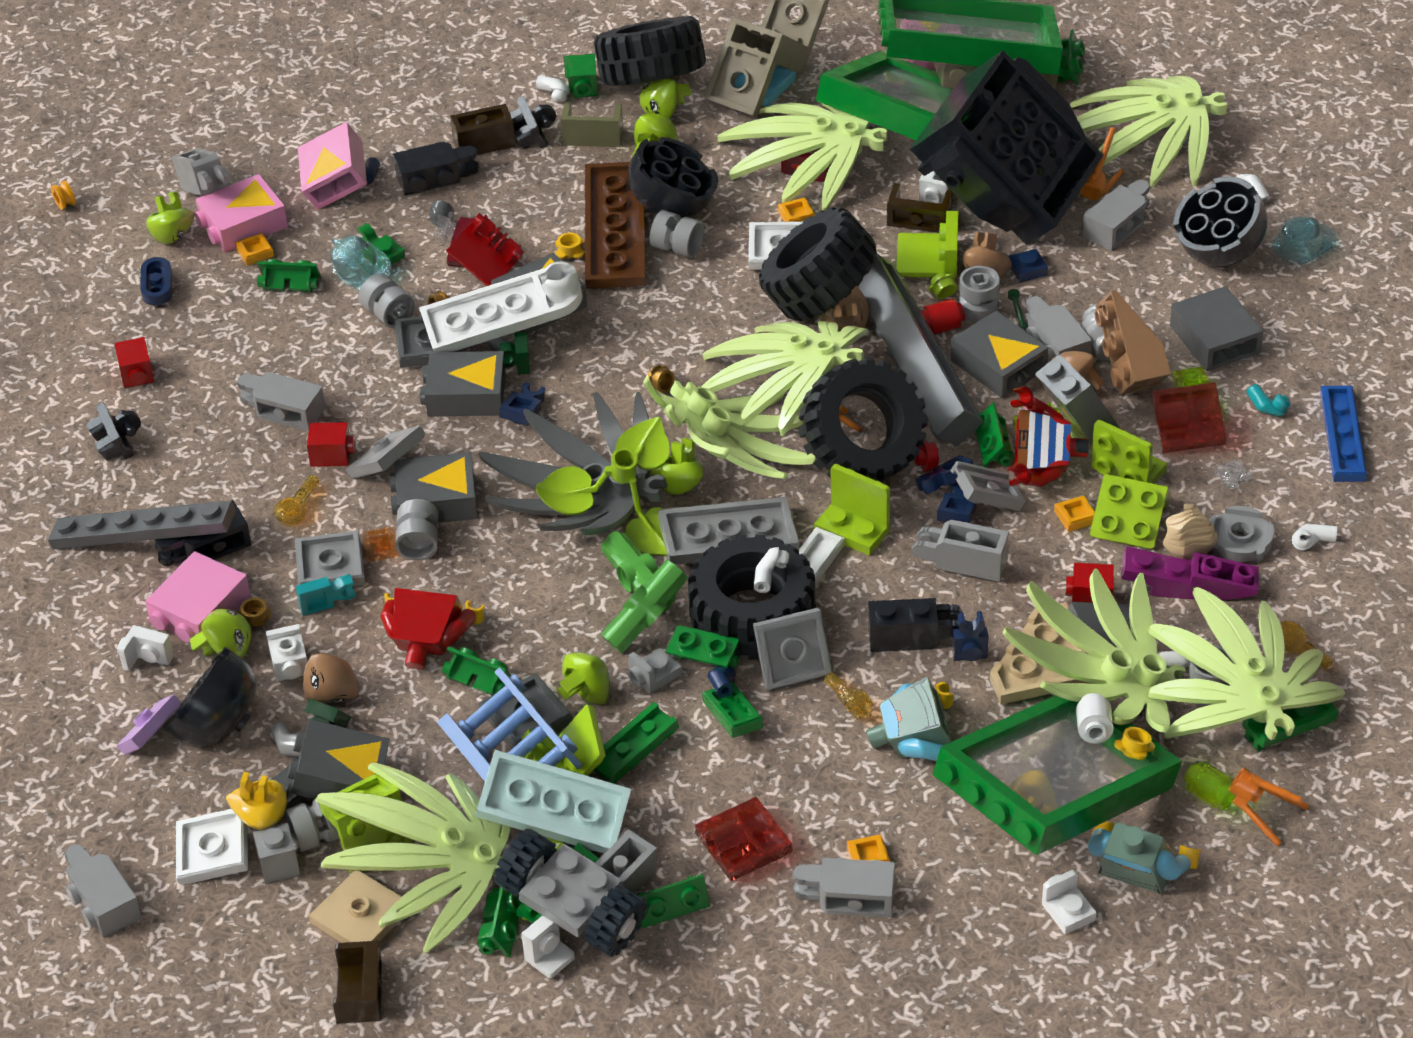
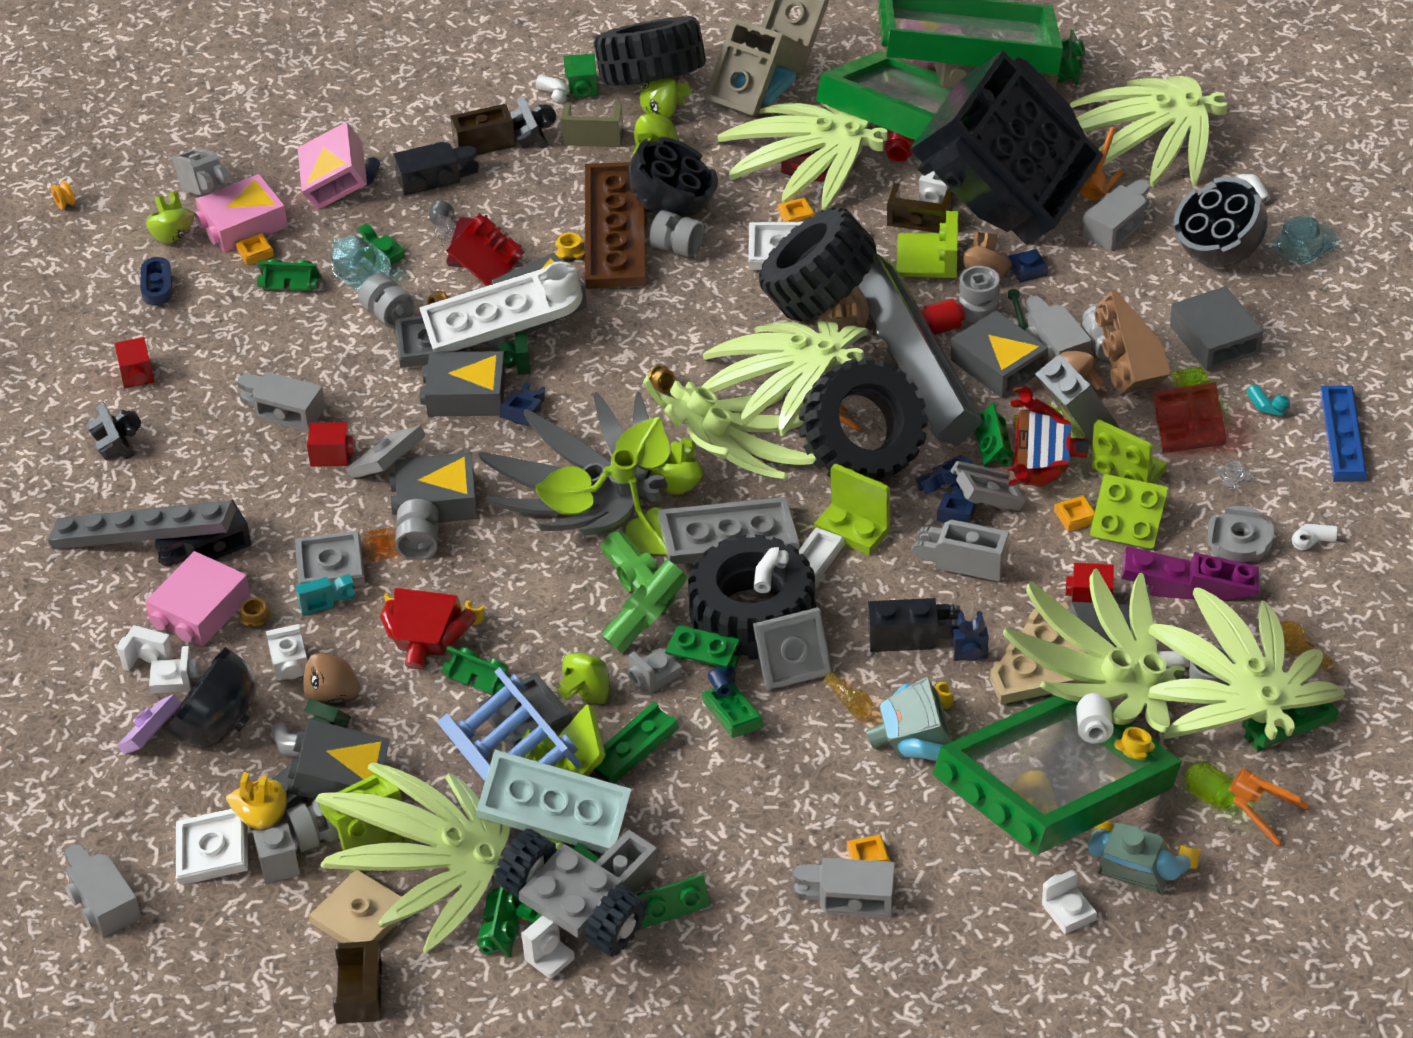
lime piece [189,609,251,659] -> none
clear yellow plate [274,475,319,526] -> none
clear red plate [695,797,793,882] -> none
red plate [914,440,939,472] -> none
lime plate [929,272,958,300] -> none
tan hair [1163,504,1218,561] -> none
none -> white bracket [149,646,198,694]
none -> red brick [885,130,915,162]

